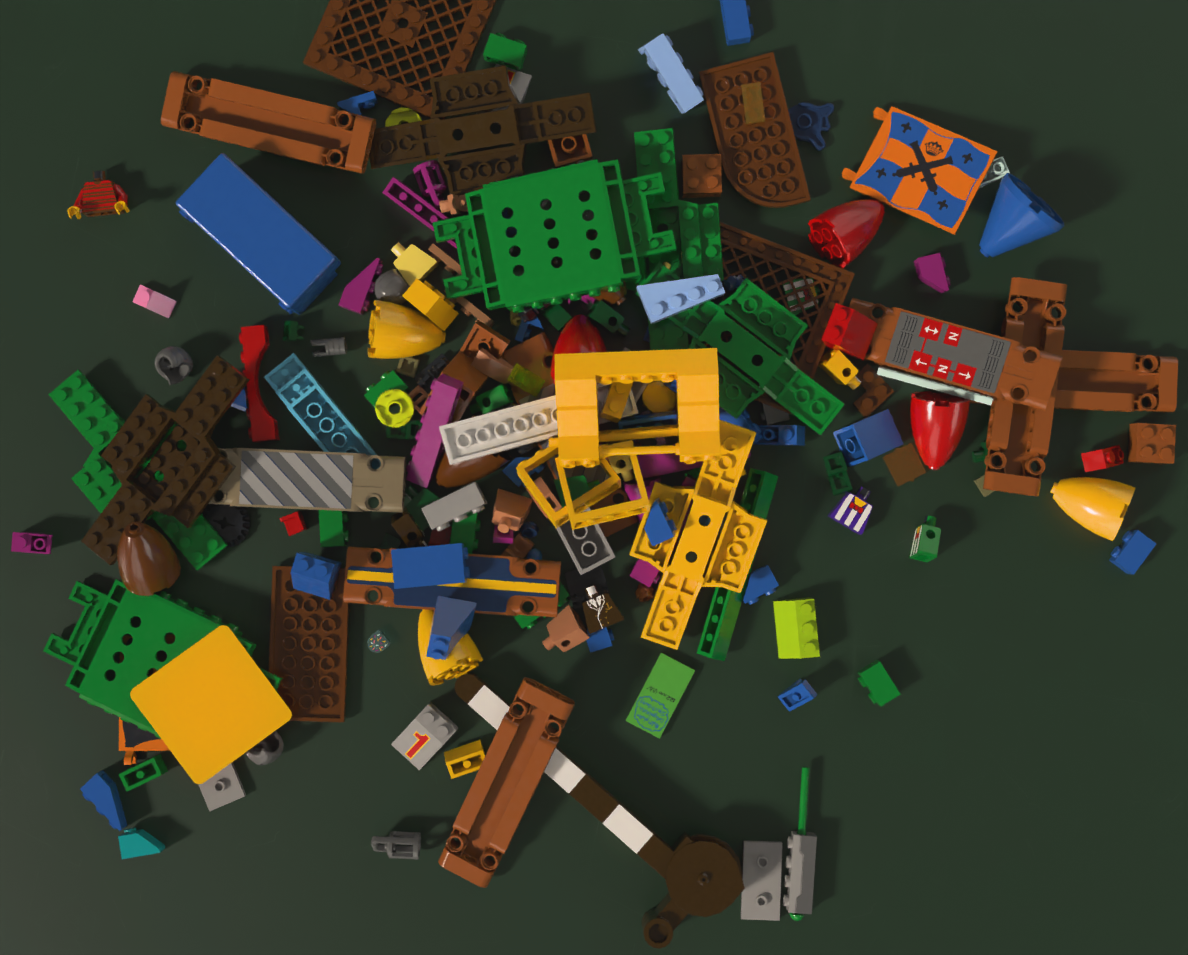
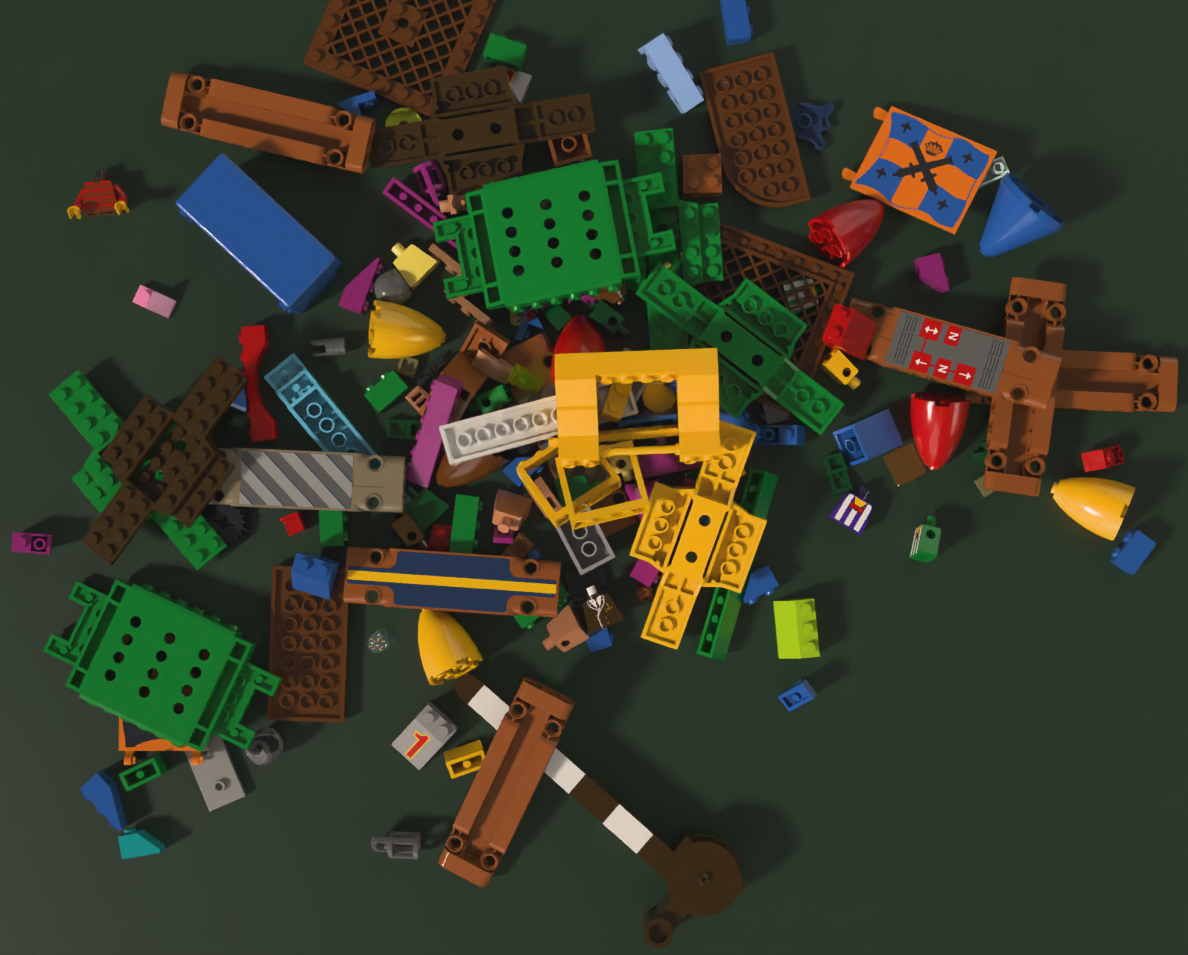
reddish brown cylinder [117,522,181,596] -> none
yellow piece [130,625,292,784] -> none
dark grey piece [155,346,193,385] -> none
dark green tile [282,321,305,342] -> none
neon yellow tile [375,389,414,428] -> none
blue panel [391,543,470,589] -> none
yellow brick [402,278,459,331] -> none
light grey brick [421,482,488,531] -> none
blue slope [426,596,477,660] -> none
dark blue plate [520,521,539,538] -> none
bright green tile [626,652,695,739] -> none
light blue wedge [636,274,725,324] -> none
blue slope [644,498,677,546] -> none
dark blue plate [722,275,745,294] -> none
clear yellow tile [741,82,765,124] -> none
light grey plate [741,840,782,921] -> none
piece [783,767,817,921] -> none
reddish brown plate [853,364,894,418] -> none
green brick [858,660,900,706] -> none
light aqua tile [877,365,993,405] -> none
dark orange brick [1128,423,1176,464] -> none

